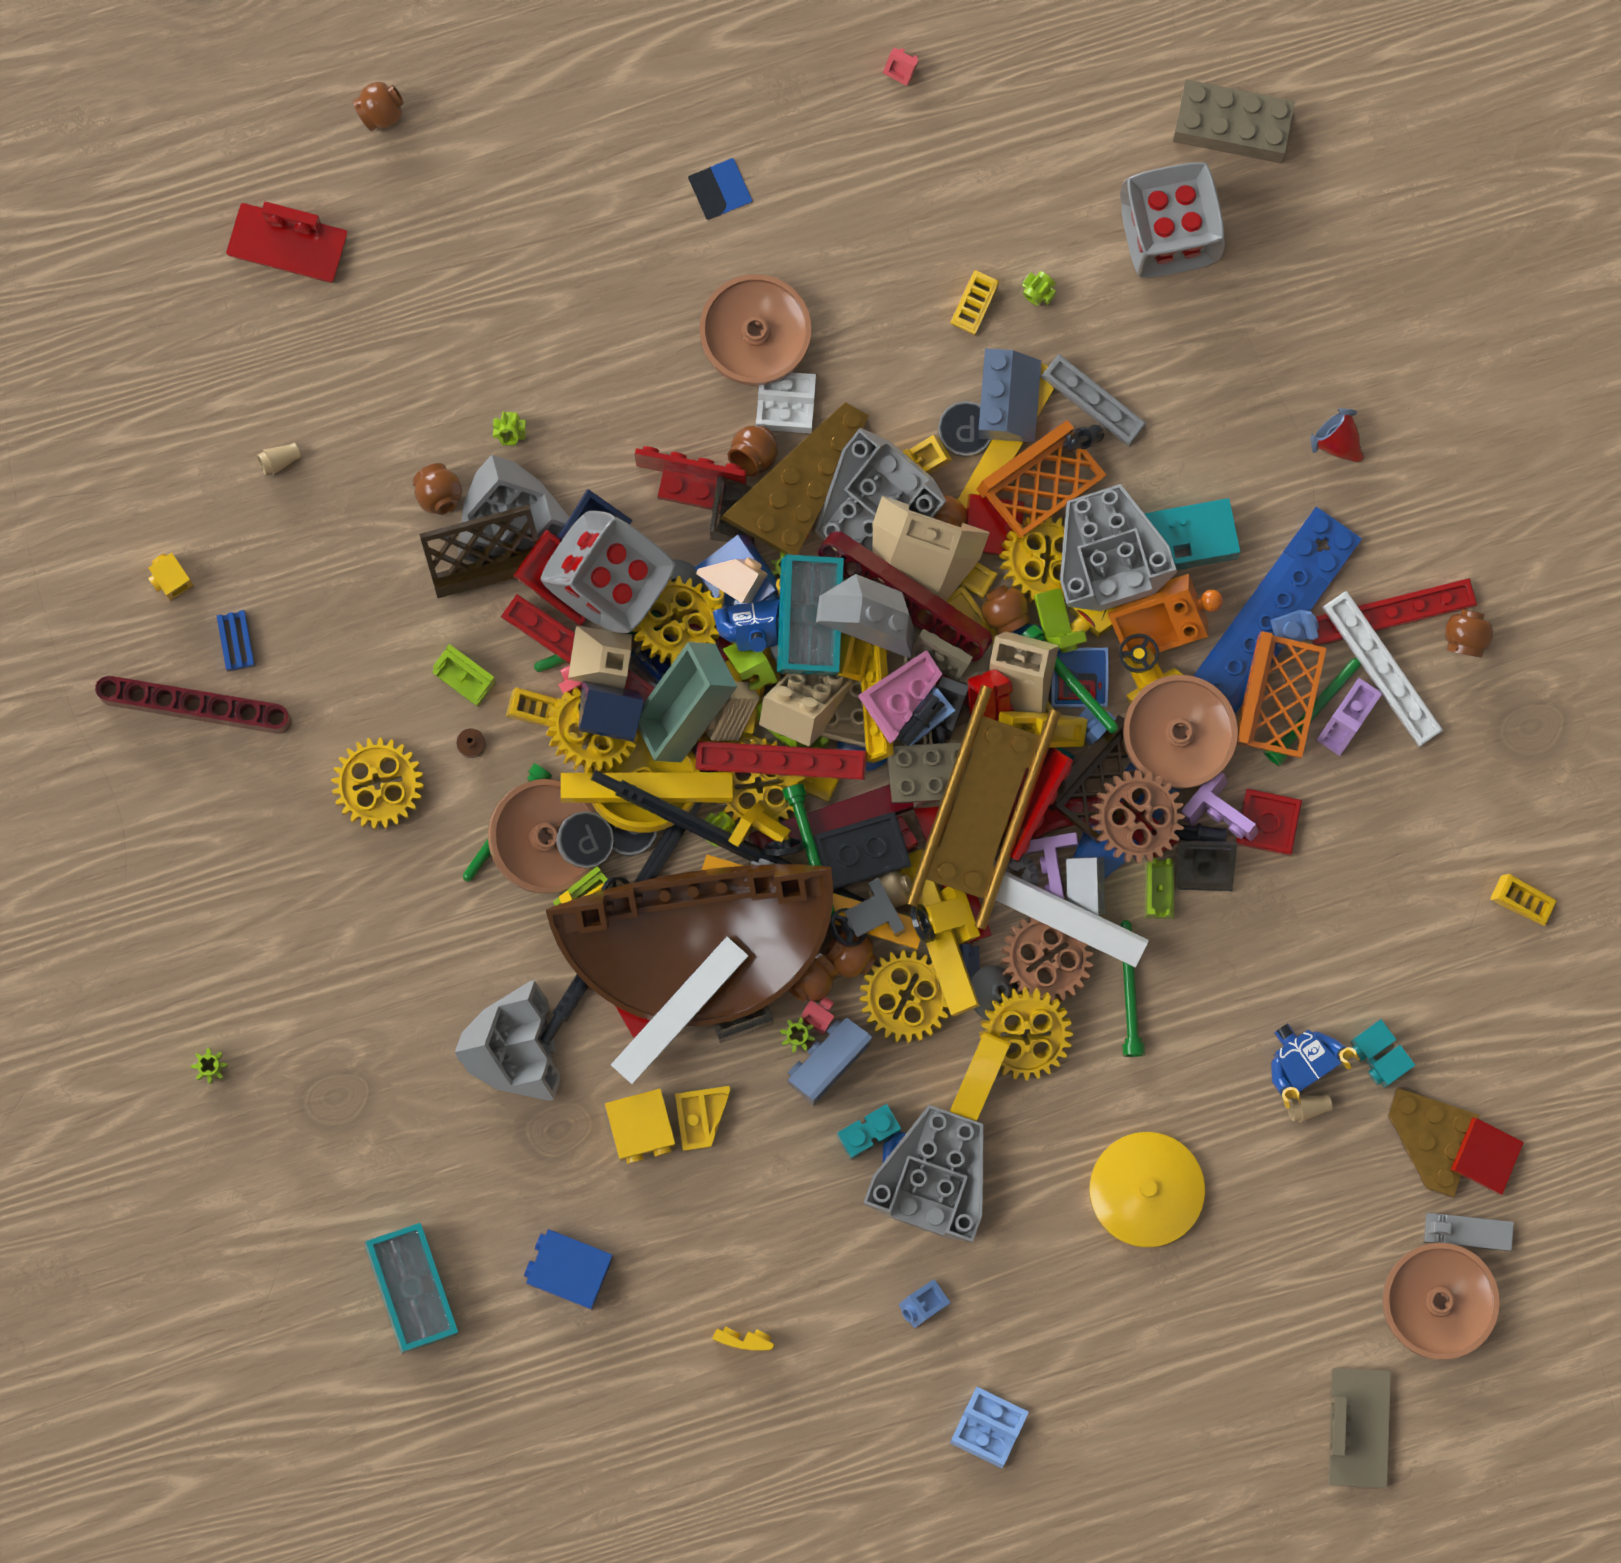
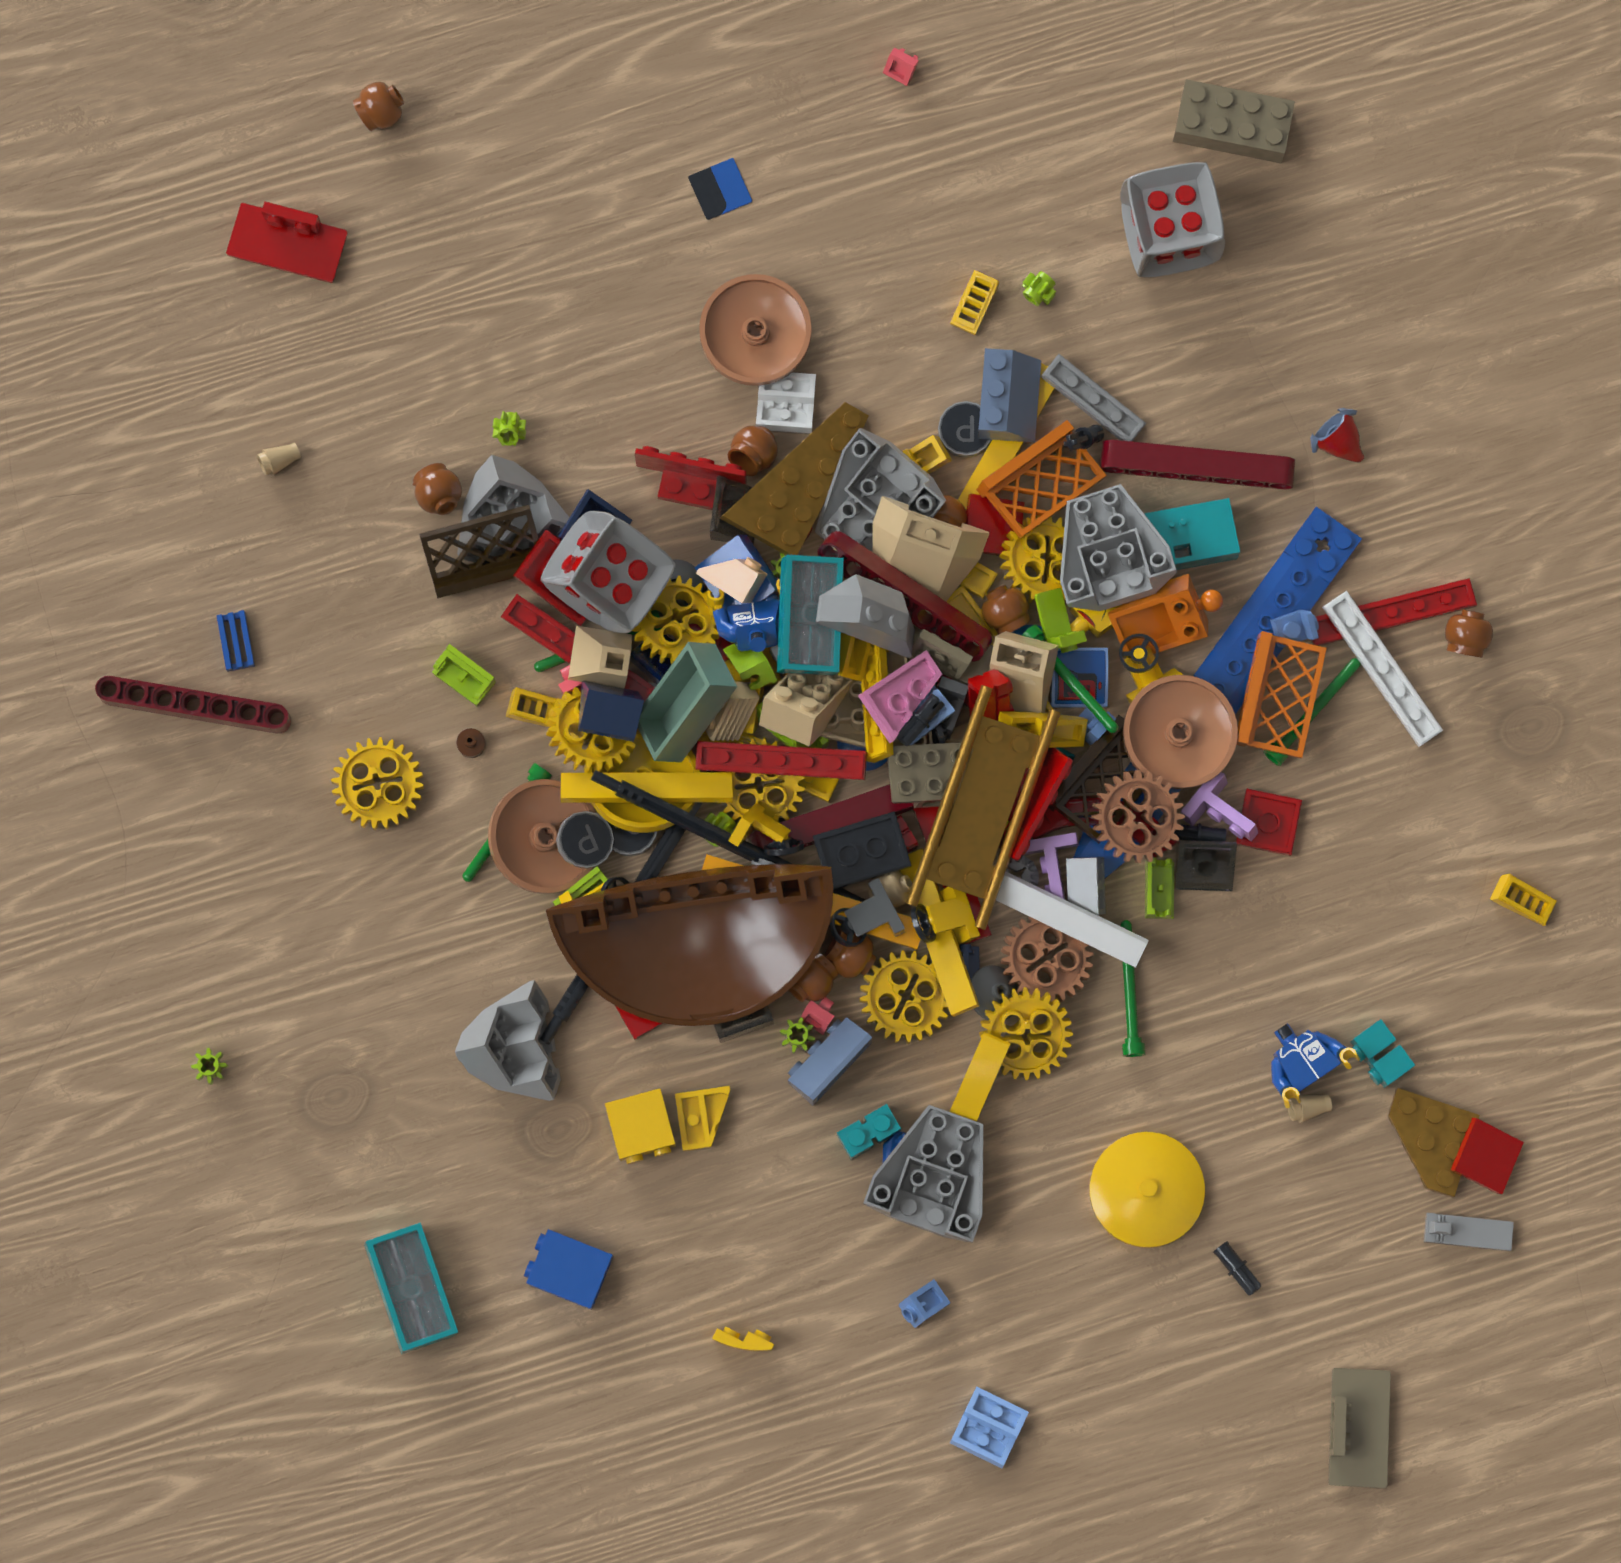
yellow brick [148,552,194,601] -> none
white tile [611,937,749,1085] -> none
green piece [782,784,835,916] -> none
lavender bracket [1316,678,1382,756] -> none
nougat dish [1382,1243,1500,1360] -> none
none -> dark red beam [1100,440,1295,490]
none -> black axle [1213,1241,1261,1296]

